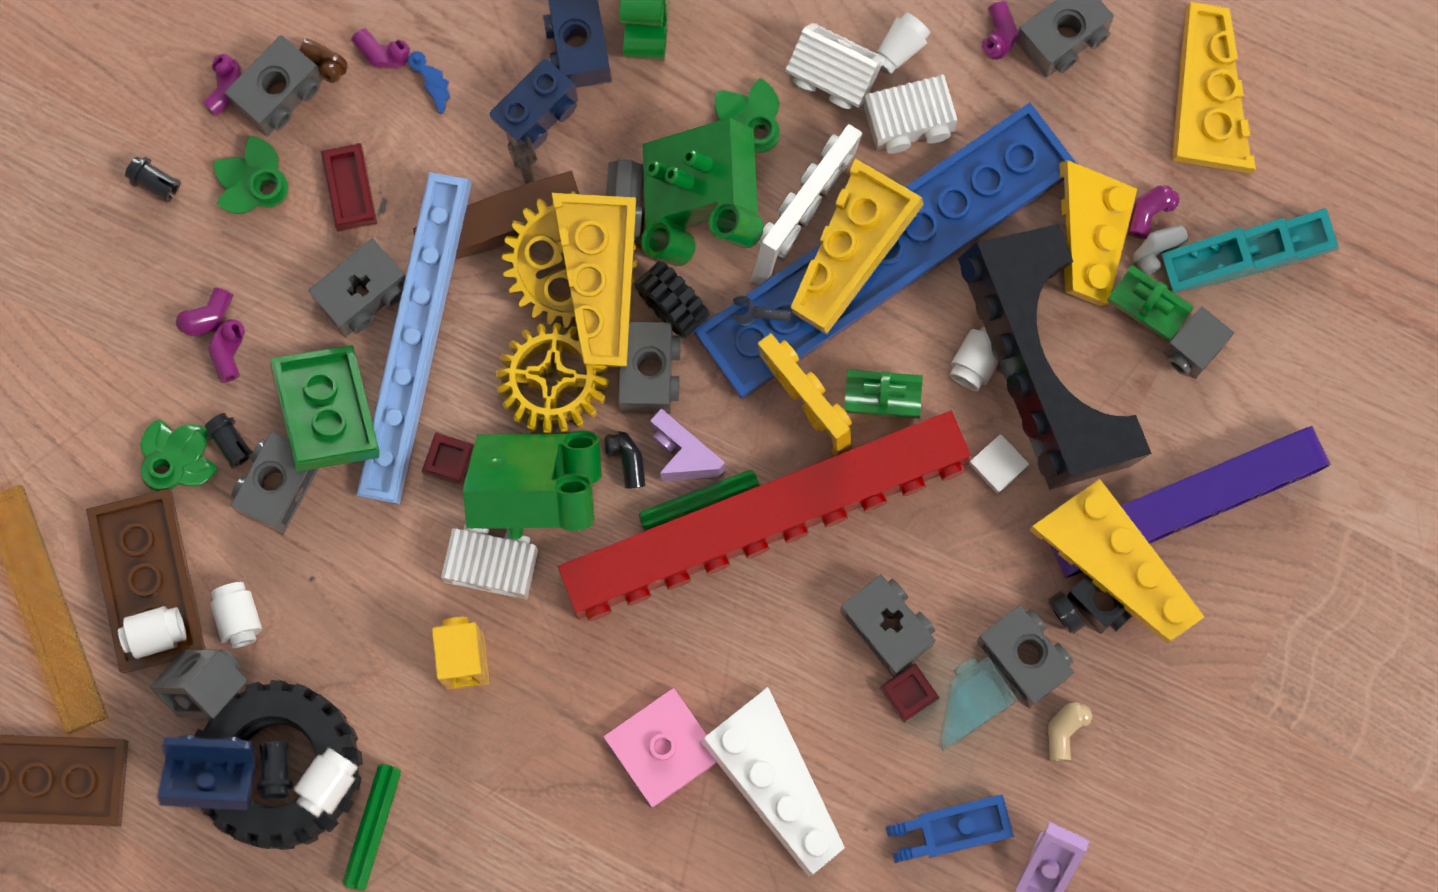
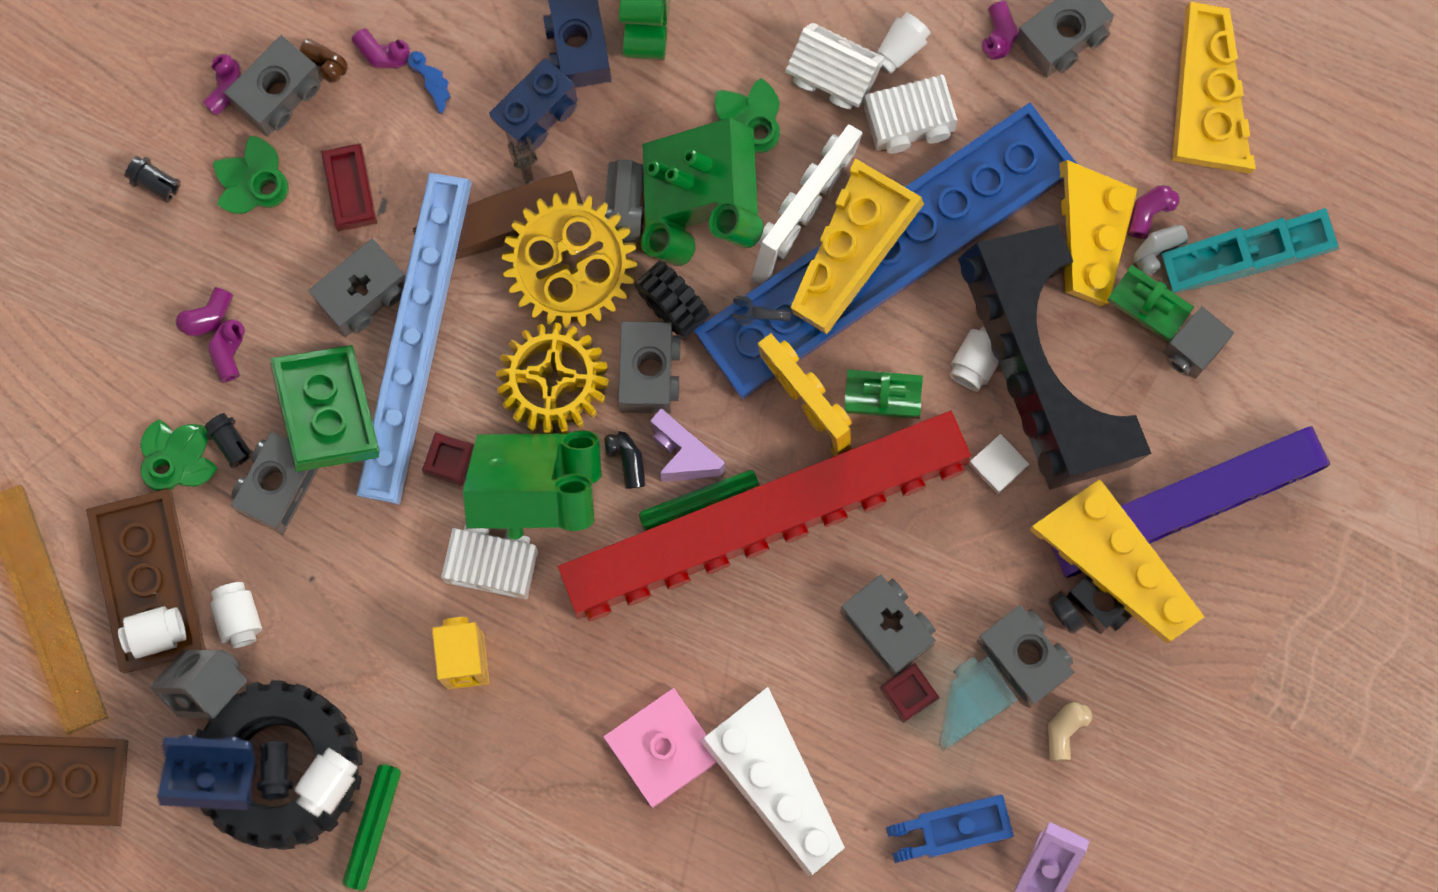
yellow wing [552,193,636,367] -> none

